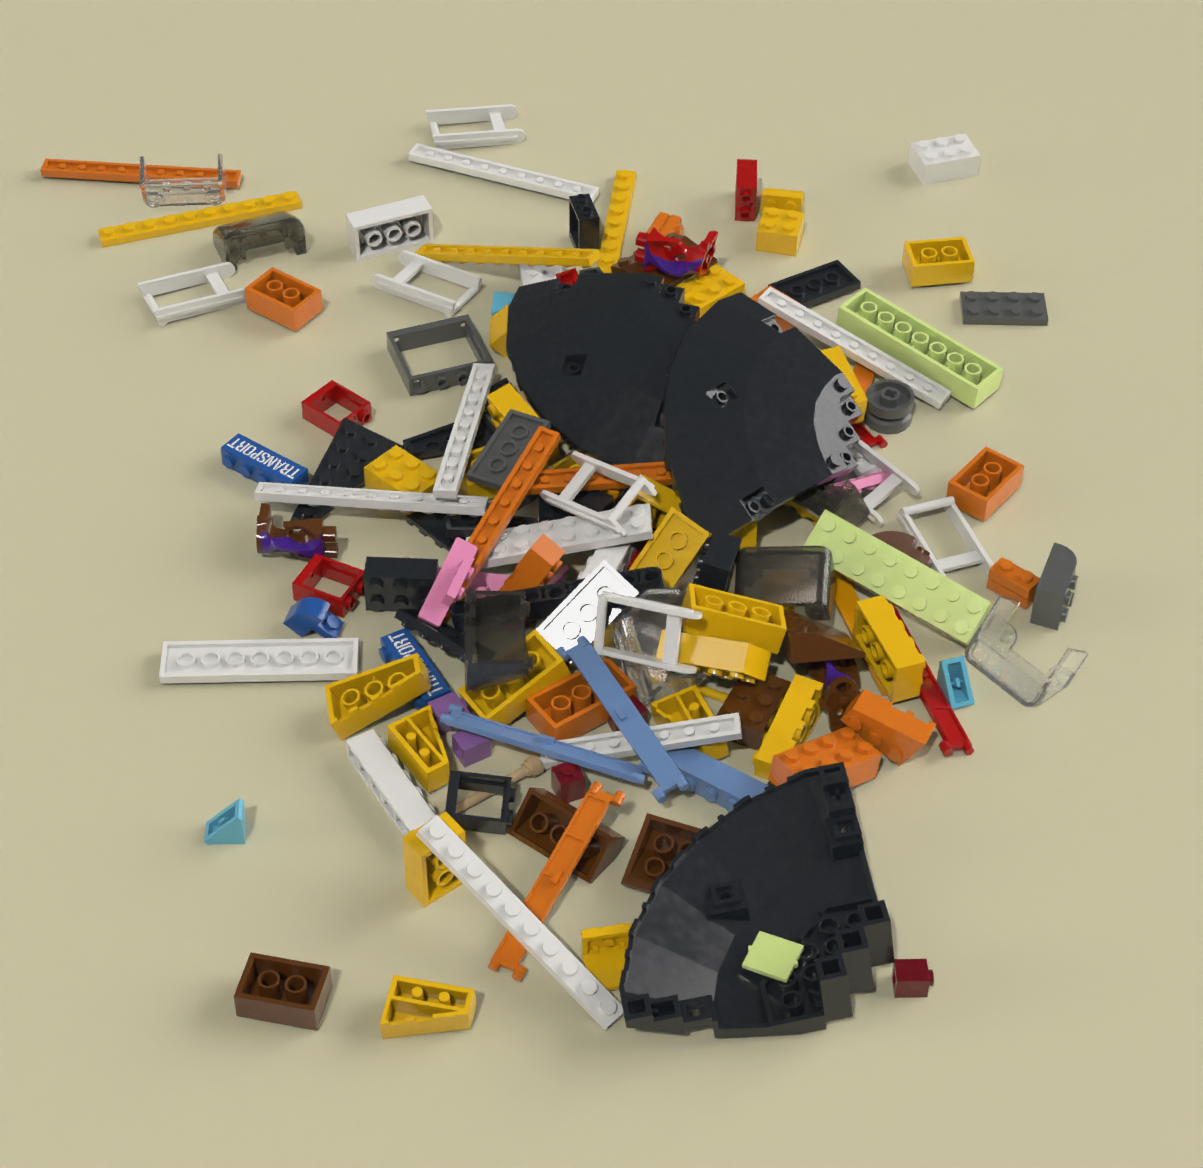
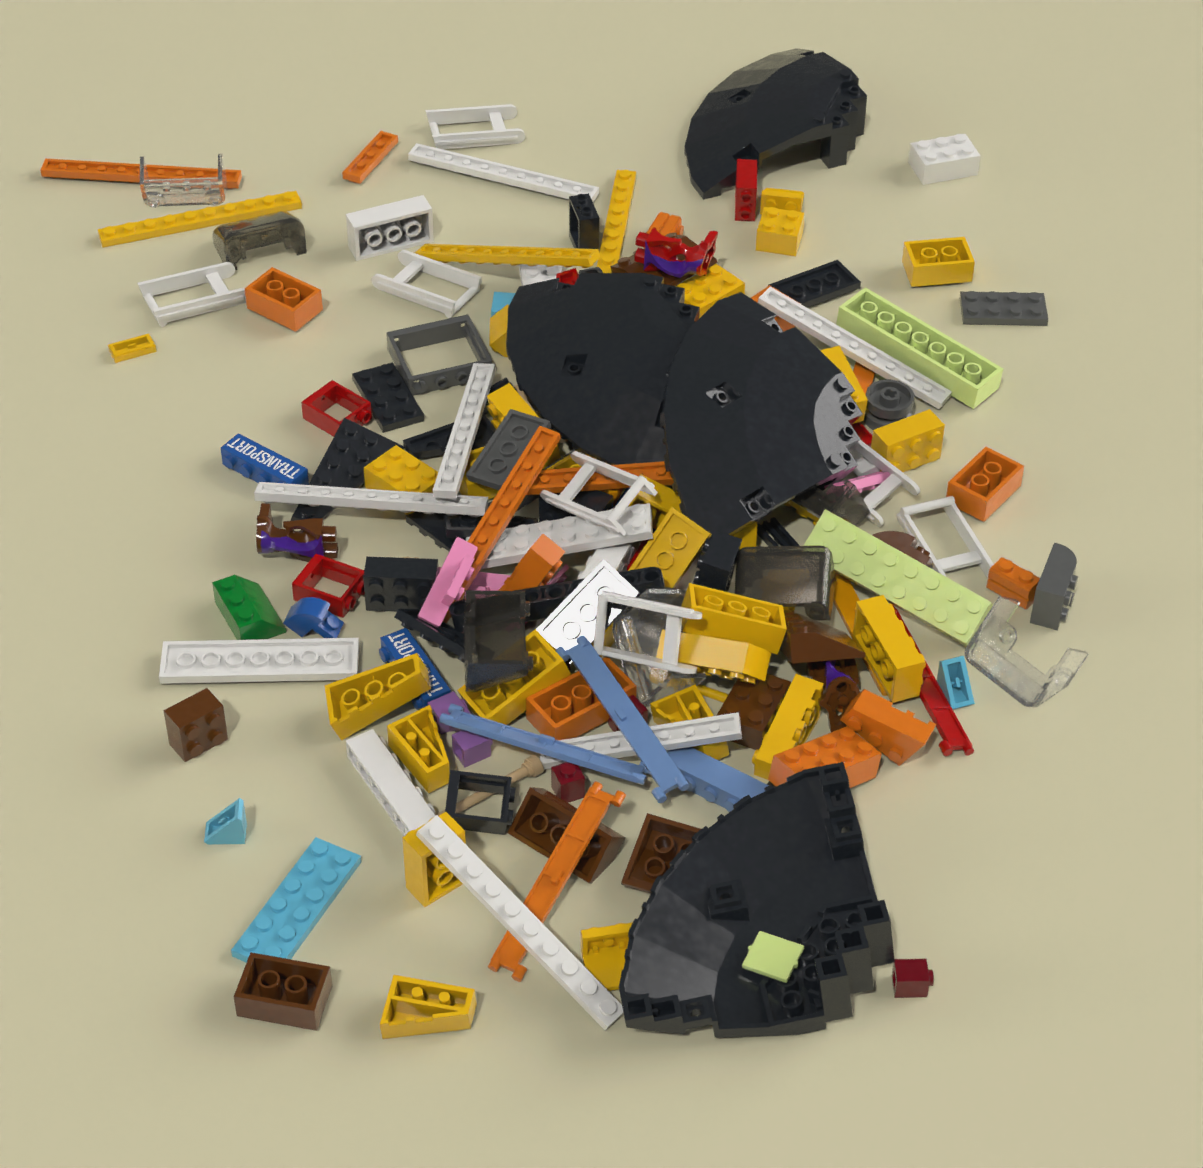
none -> yellow tile [108,334,157,363]
none -> reddish brown brick [163,688,228,762]
none -> green slope [212,574,287,640]
none -> medium azure plate [231,837,361,963]
none -> orange plate [342,131,398,184]
none -> black plate [352,362,424,433]
none -> black panel [684,48,867,200]
none -> black tile [757,517,799,559]
none -> yellow brick [871,409,945,472]

